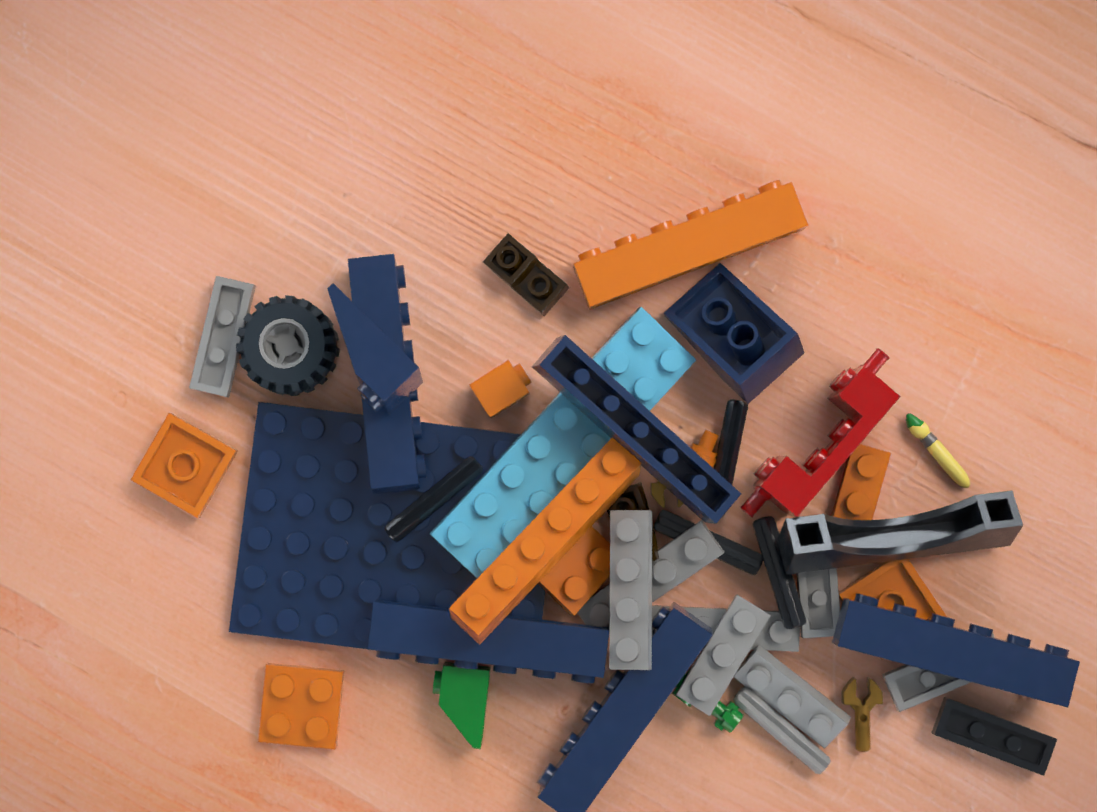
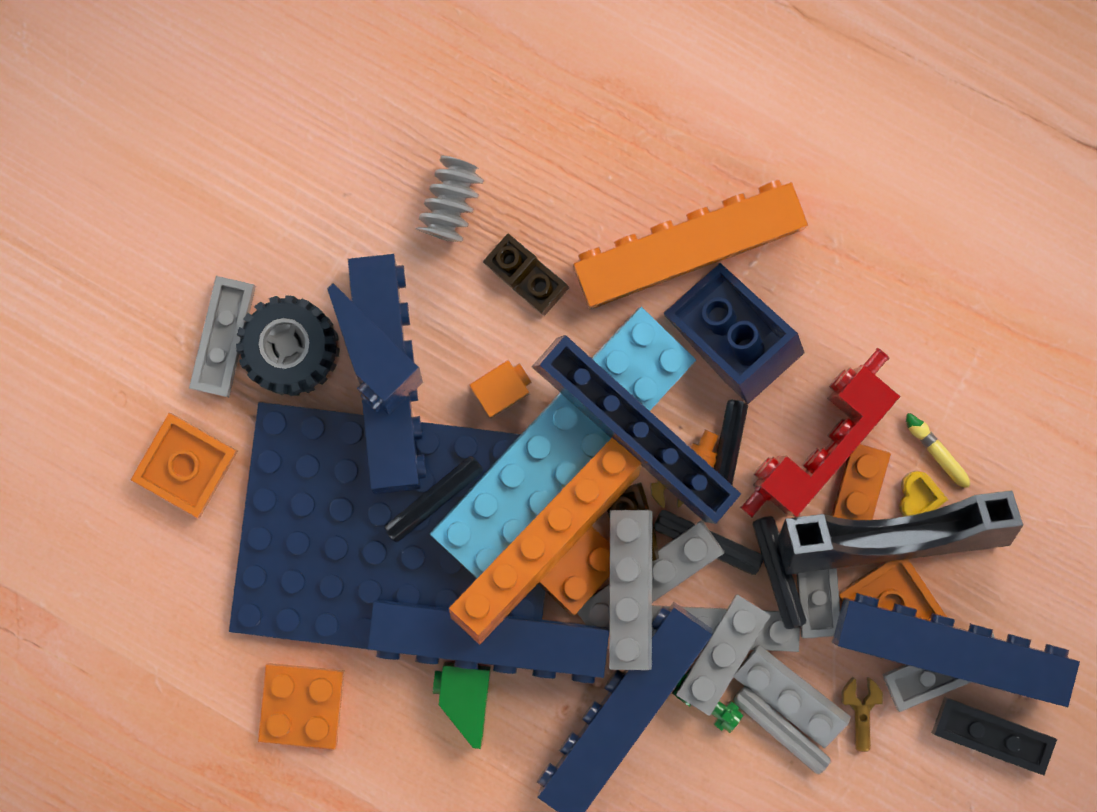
none -> light grey piece [416,155,484,242]
none -> yellow tile [899,471,949,517]

